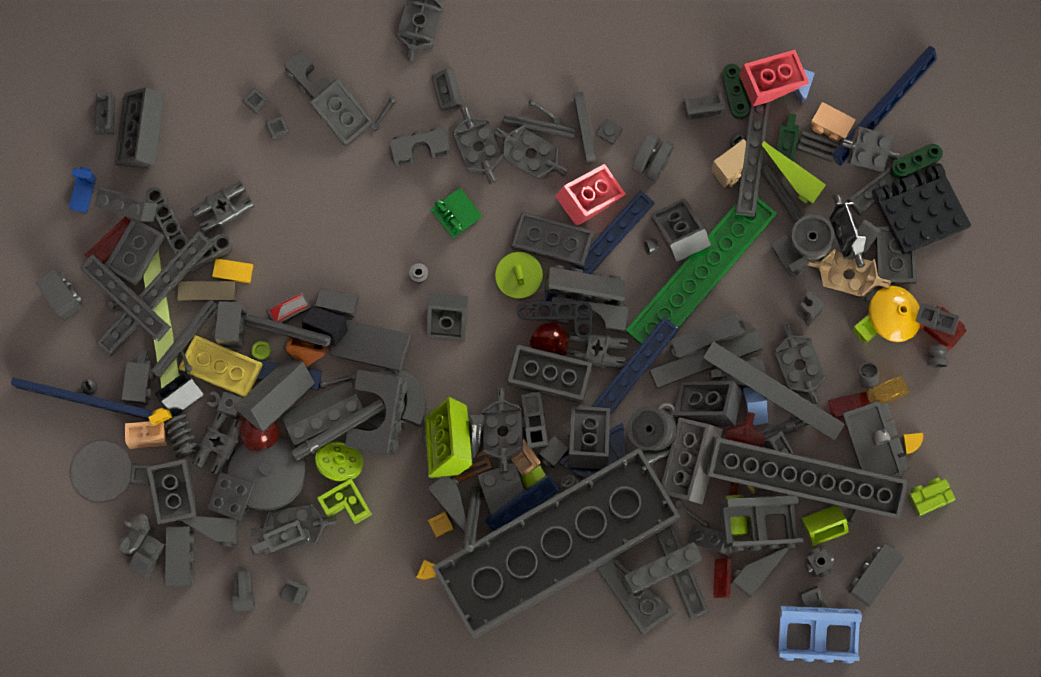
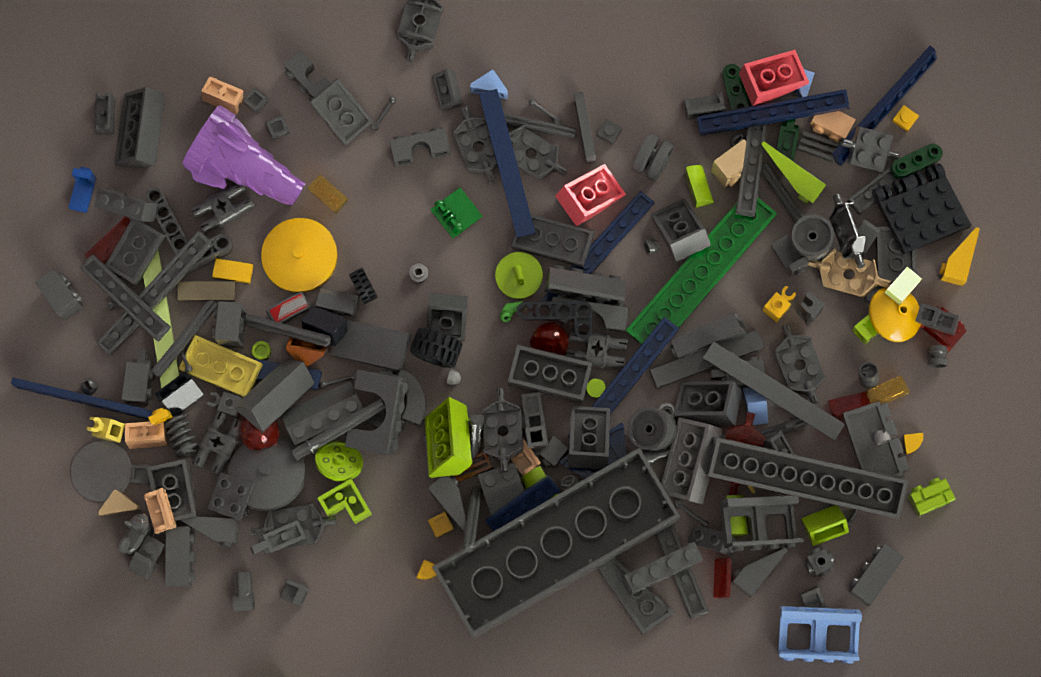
none -> light yellow brick [86,417,125,443]
none -> tan slope [98,489,141,516]
none -> light nougat hinge [144,488,176,534]
none -> medium lavender cone [182,105,306,205]
none -> light nougat hinge [201,76,244,115]
none -> yellow dish [261,218,338,293]
none -> clear yellow plate [307,175,348,214]
none -> black tyre [349,268,378,305]
none -> black tyre [410,328,463,368]
none -> light grey hinge [447,369,461,385]
none -> light blue slope [470,70,508,100]
none -> dark blue tile [479,89,535,238]
none -> bright green arm [499,301,524,322]
none -> lime tile [586,379,606,399]
none -> lime brick [684,165,714,208]
none -> dark blue tile [697,89,850,136]
none -> yellow brick [762,286,796,323]
none -> yellowish green tile [885,267,922,305]
none -> yellow plate [892,105,919,132]
none -> yellow slope [939,227,980,286]

